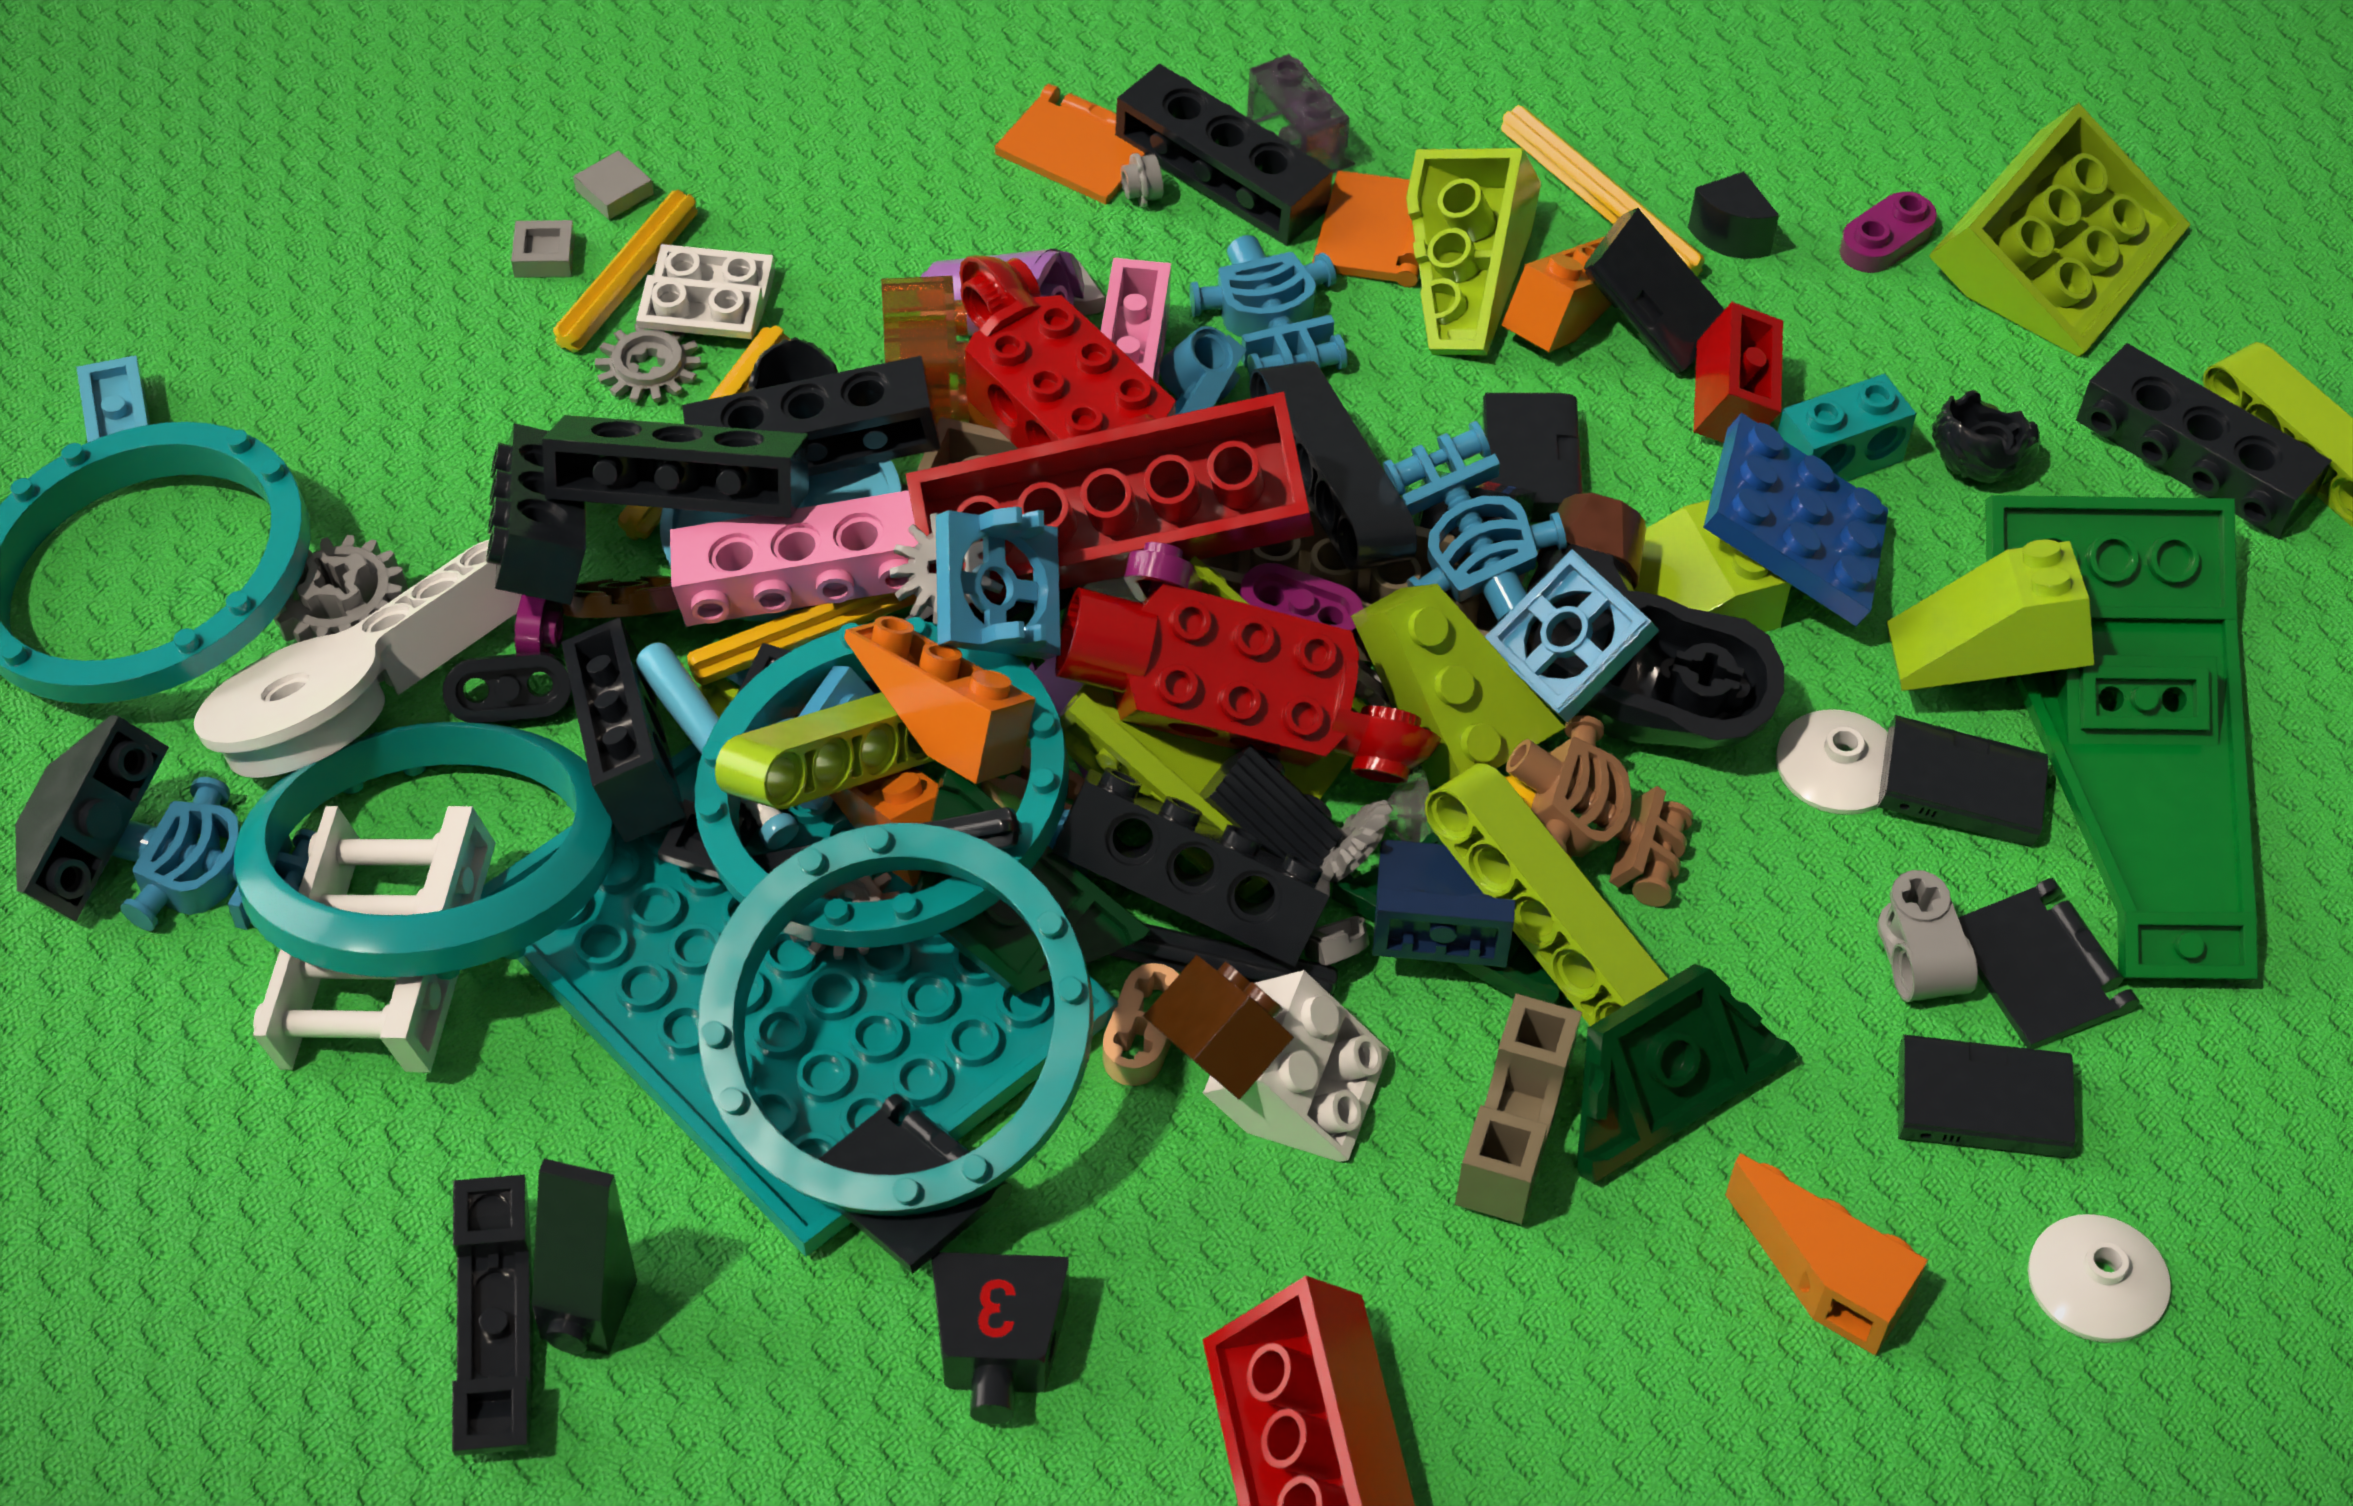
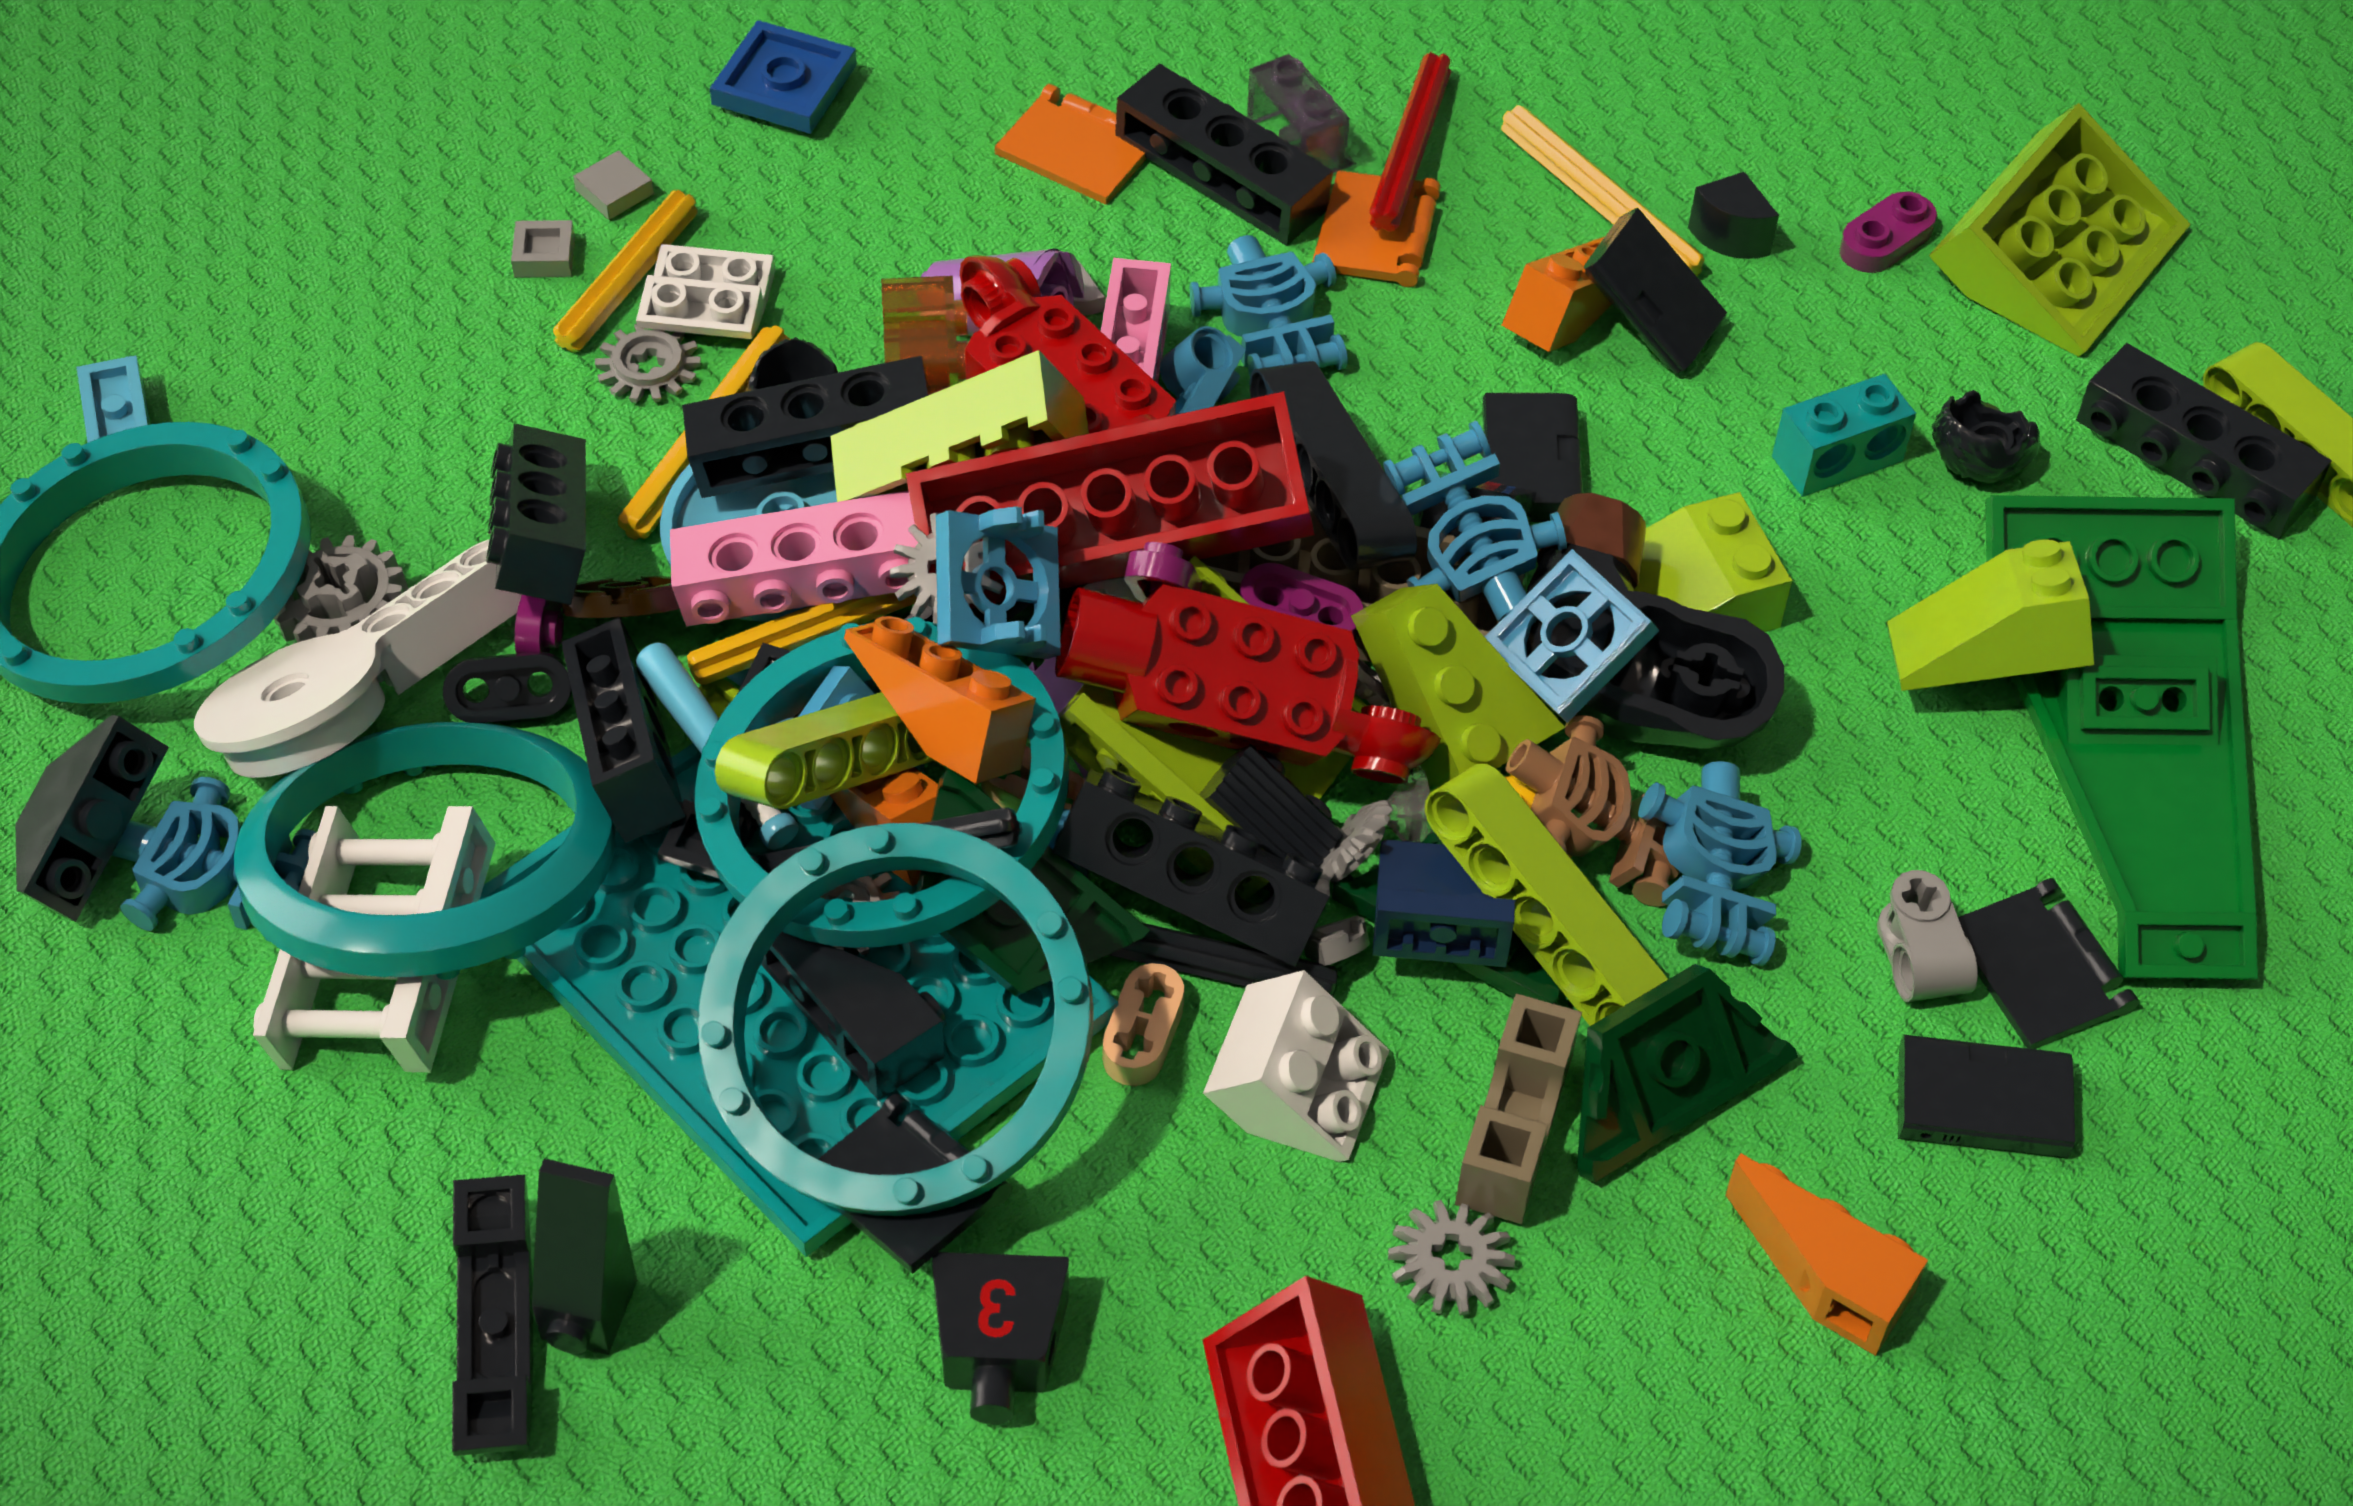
black brick [542,415,809,518] -> none
light grey plate [1121,153,1163,208] -> none
reddish brown brick [1143,955,1294,1100] -> none
lime wedge [1406,148,1541,355] -> none
red brick [1693,302,1783,443] -> none
blue plate [1703,412,1889,626] -> none
white dish [1776,709,1888,815] -> none
black piece [1877,715,2048,847] -> none
white dish [2028,1214,2170,1343] -> none
none -> blue plate [710,20,857,134]
none -> black slope [761,932,947,1100]
none -> wedge [830,350,1089,502]
none -> red axle [1369,52,1451,232]
none -> light grey gear [1388,1200,1515,1315]
none -> dark azure piece [1638,761,1801,966]

